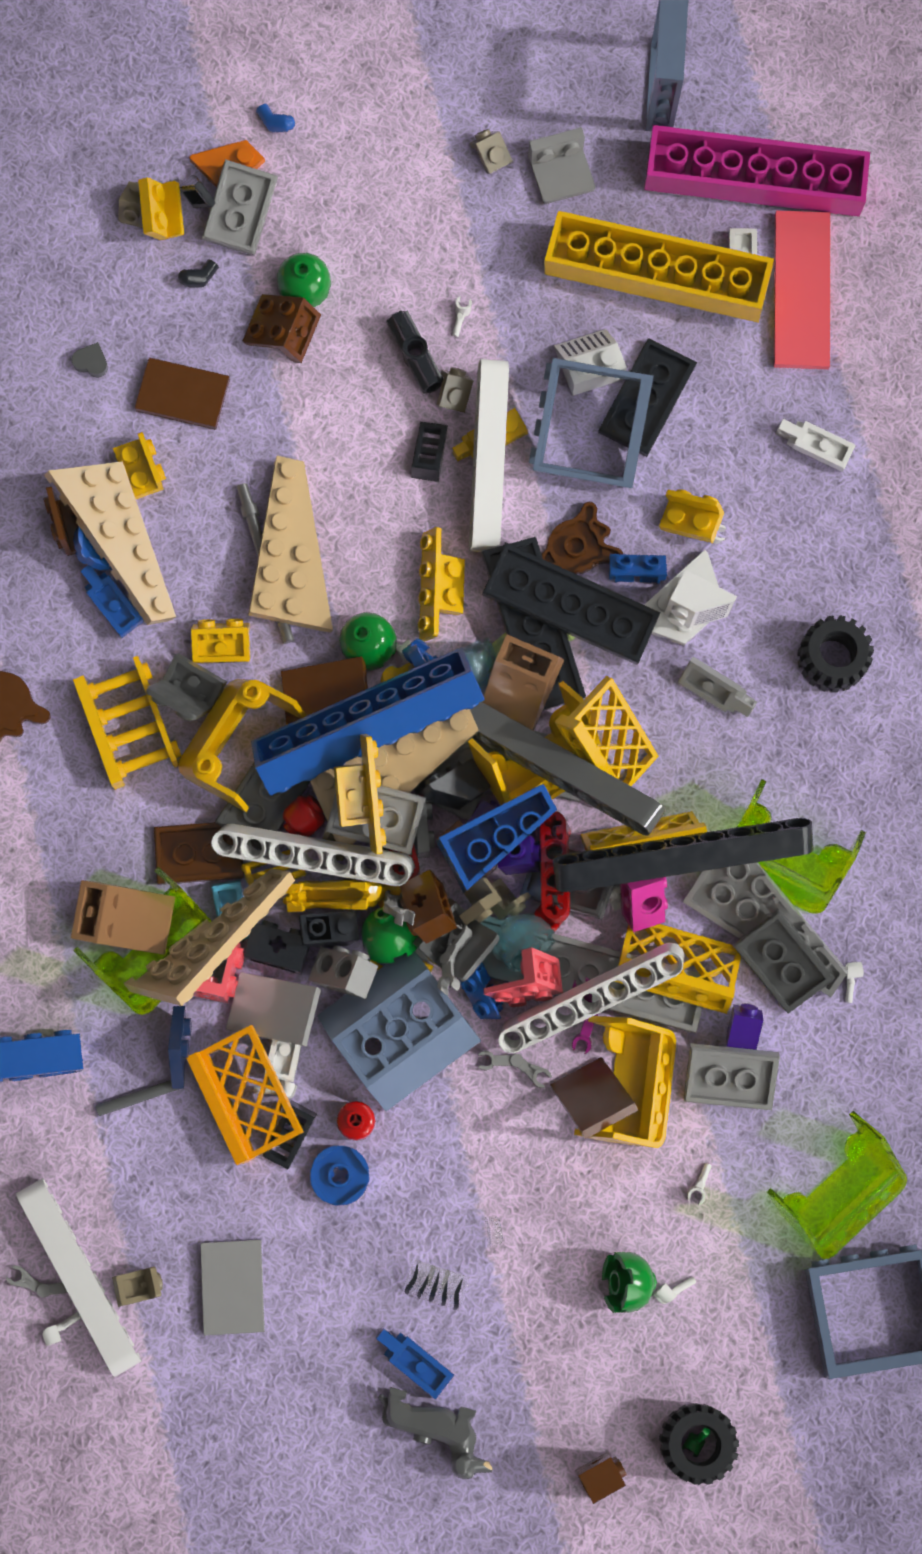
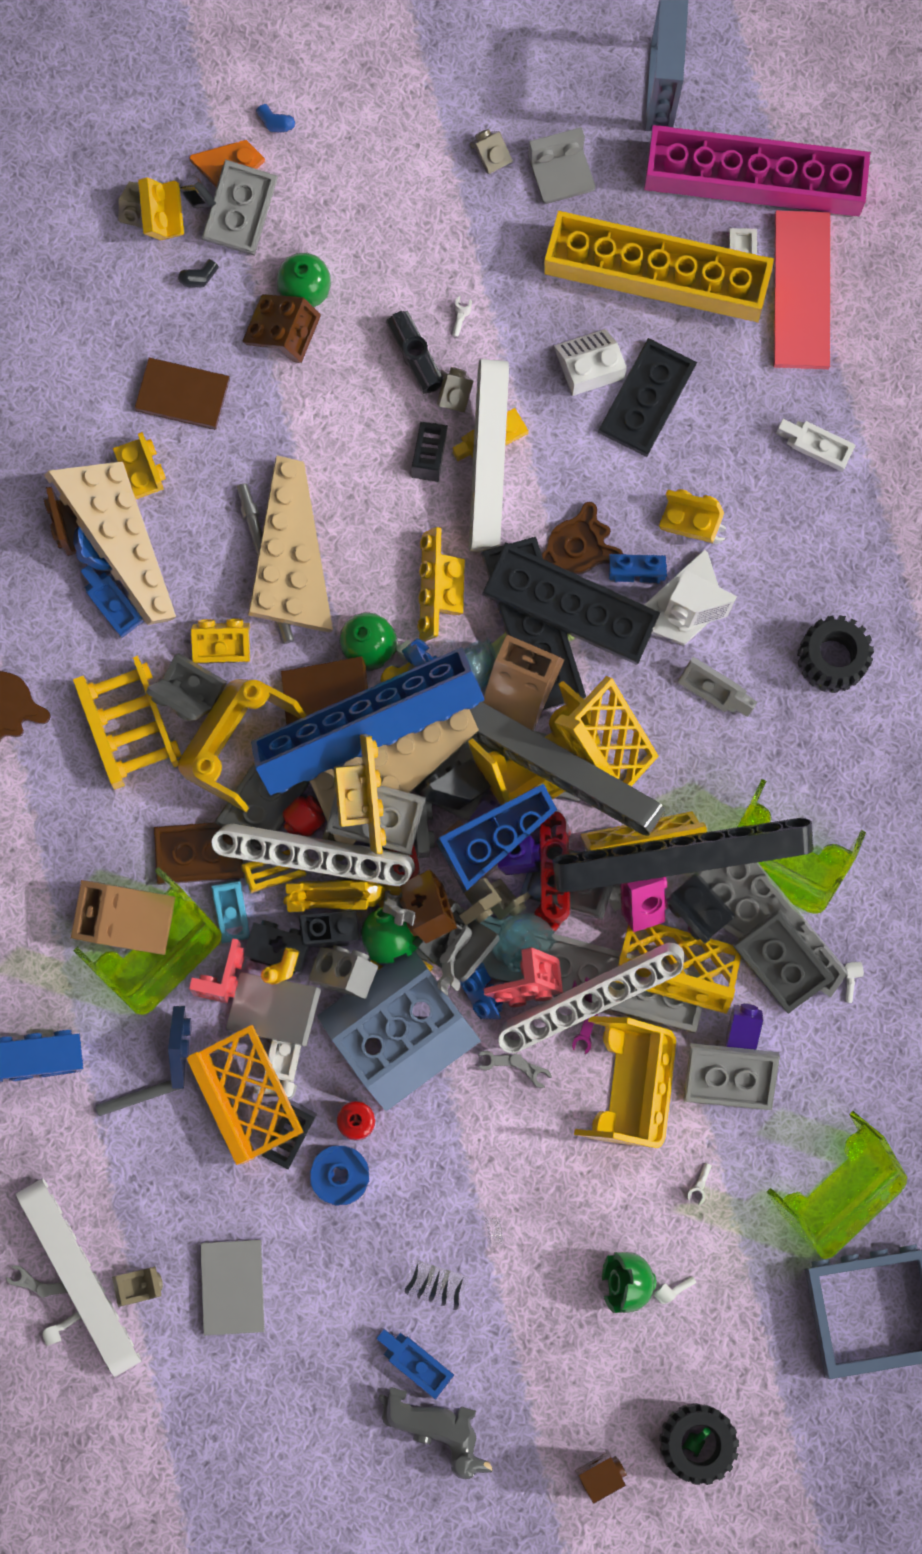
dark grey tile [72,342,108,378] -> none
tan wing [124,868,295,1006] -> none
sand blue window [529,358,654,488] -> none
reddish brown tile [550,1057,638,1139] -> none
none -> yellow arm [261,948,299,985]
none -> black bracket [667,872,735,944]

